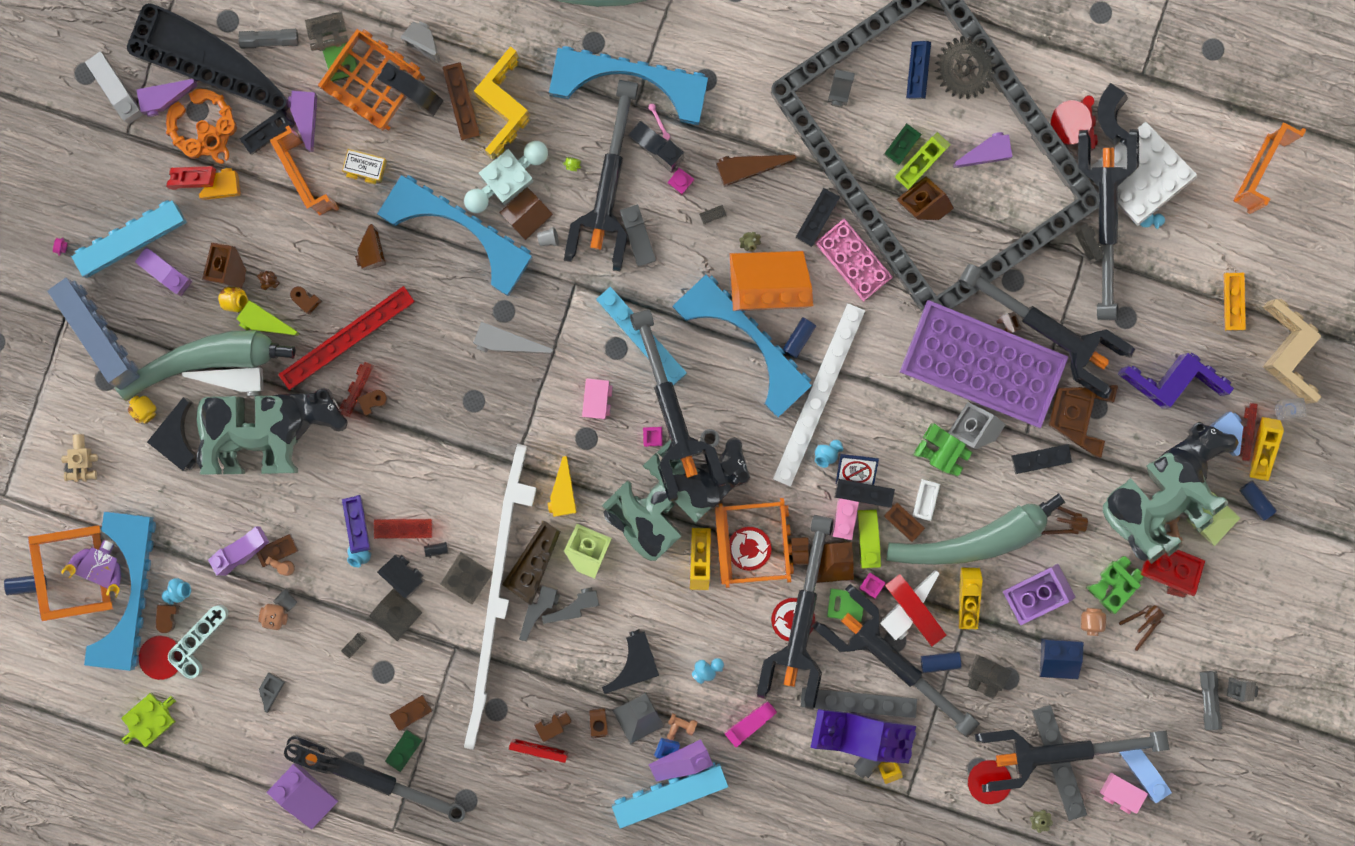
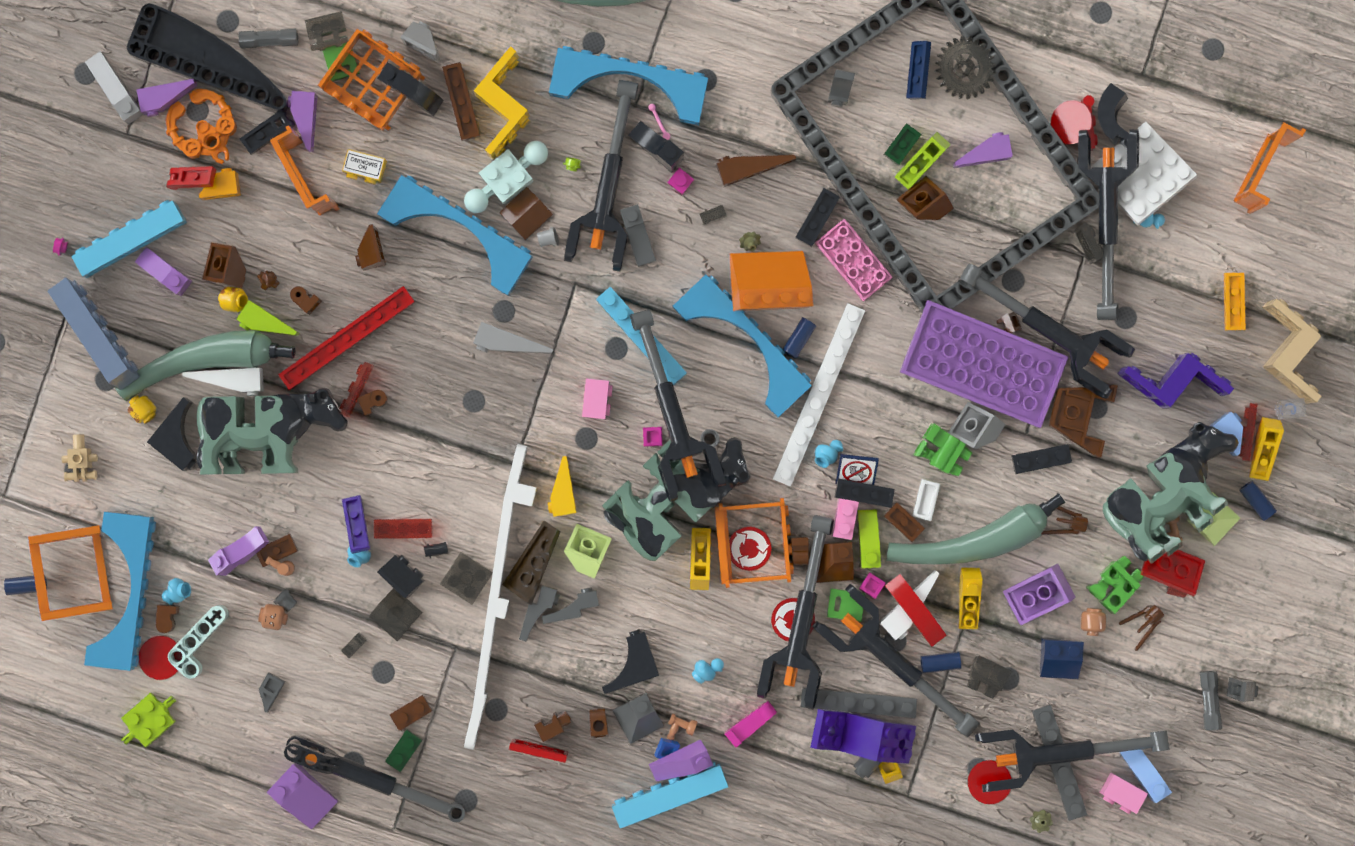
medium lavender torso [61,540,121,598] -> none

